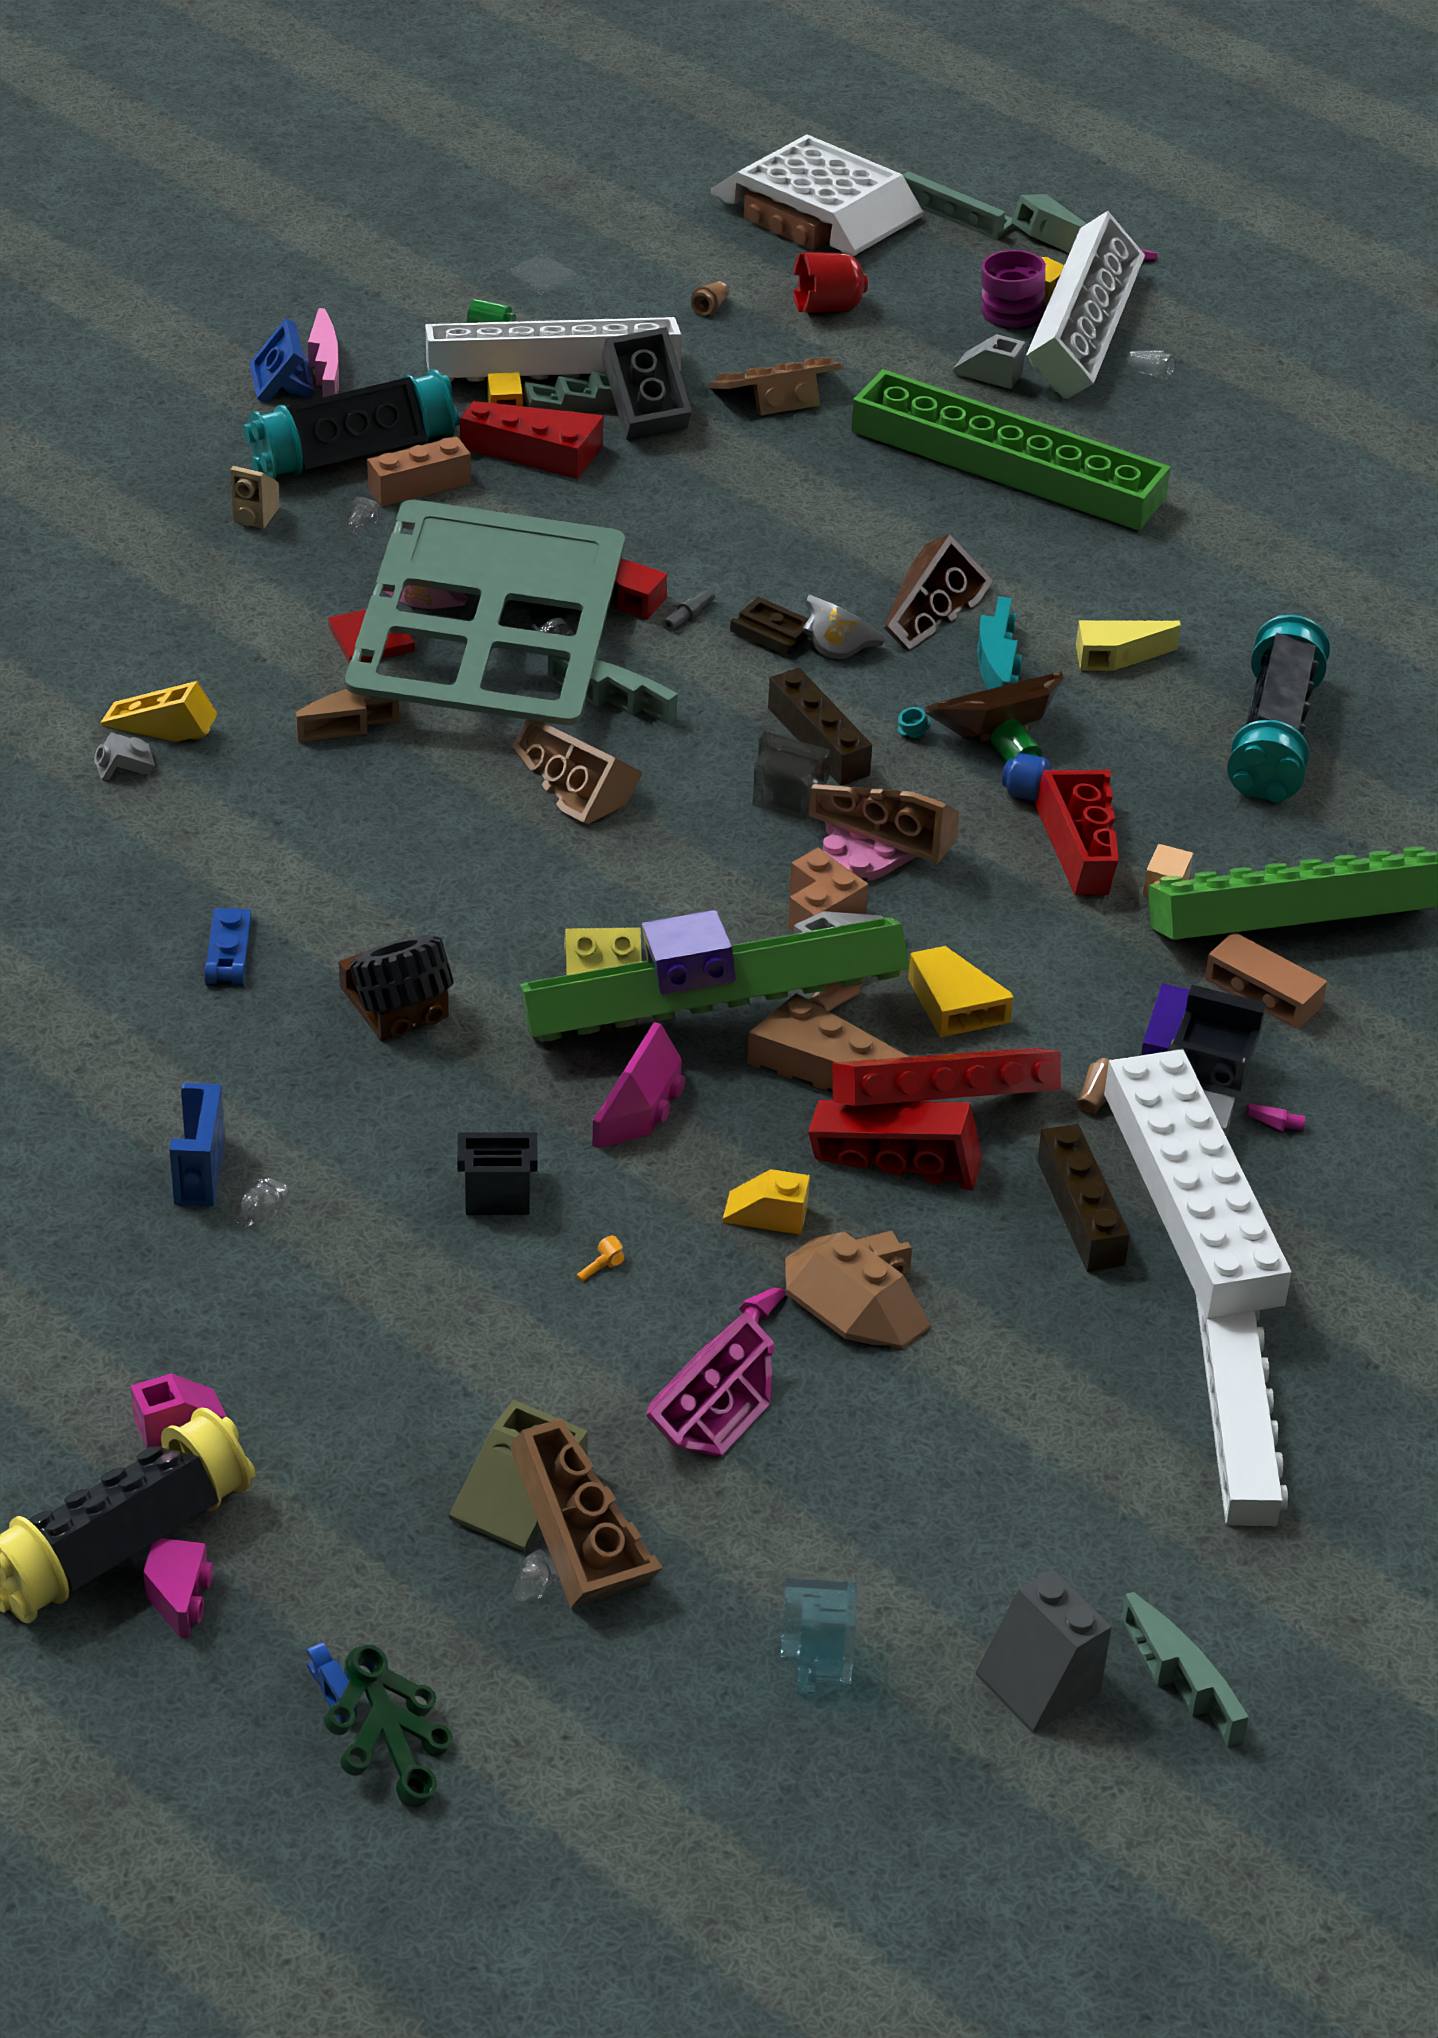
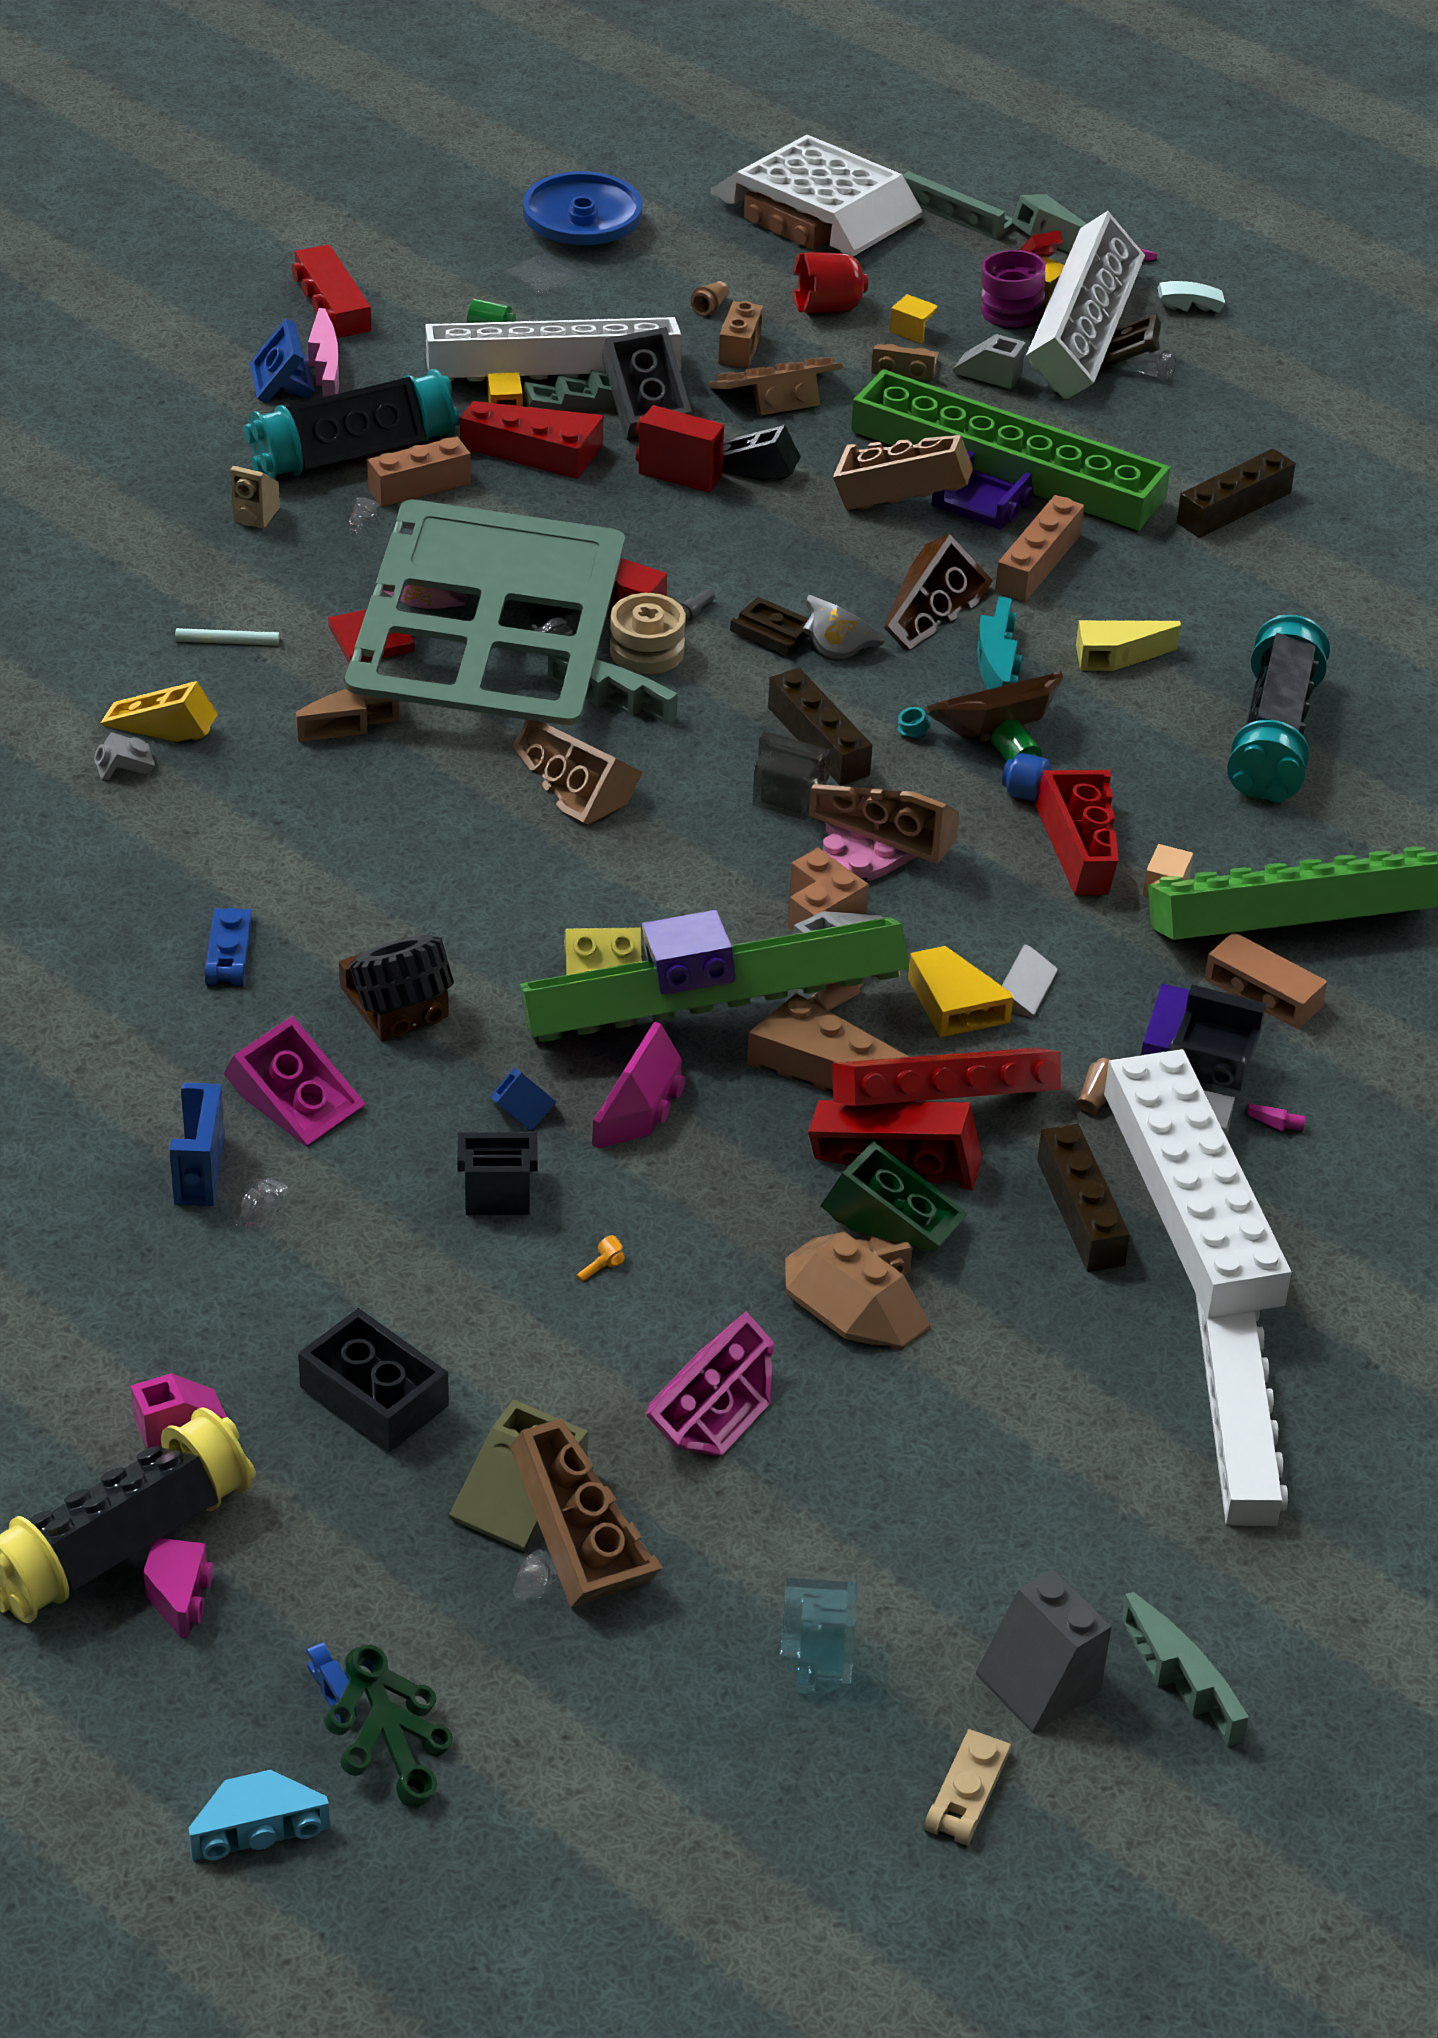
yellow slope [722,1169,810,1235] -> none
dark pink bar [739,1287,786,1324] -> none
none -> light aqua bar [175,628,280,646]
none -> medium azure slope [188,1770,330,1861]
none -> dark pink slope [224,1015,366,1147]
none -> red brick [292,244,372,338]
none -> black brick [298,1308,449,1452]
none -> blue panel [490,1067,557,1130]
none -> blue dish [523,171,642,245]
none -> tan wheel [610,593,686,675]
none -> red brick [635,405,724,493]
none -> medium nougat brick [718,301,763,368]
none -> black slope [722,425,801,481]
none -> dark green slope [820,1141,968,1252]
none -> medium nougat wedge [833,435,973,510]
none -> medium nougat bracket [871,344,939,381]
none -> yellow panel [889,294,937,344]
none -> tan plate [924,1729,1011,1846]
none -> dark purple panel [931,451,1034,530]
none -> nougat brick [995,495,1084,602]
none -> light grey slope [1002,944,1058,1018]
none -> red plate [1019,230,1063,257]
none -> dark brown plate [1100,313,1161,372]
none -> light aqua slope [1157,281,1225,313]
none -> dark brown brick [1176,448,1296,538]

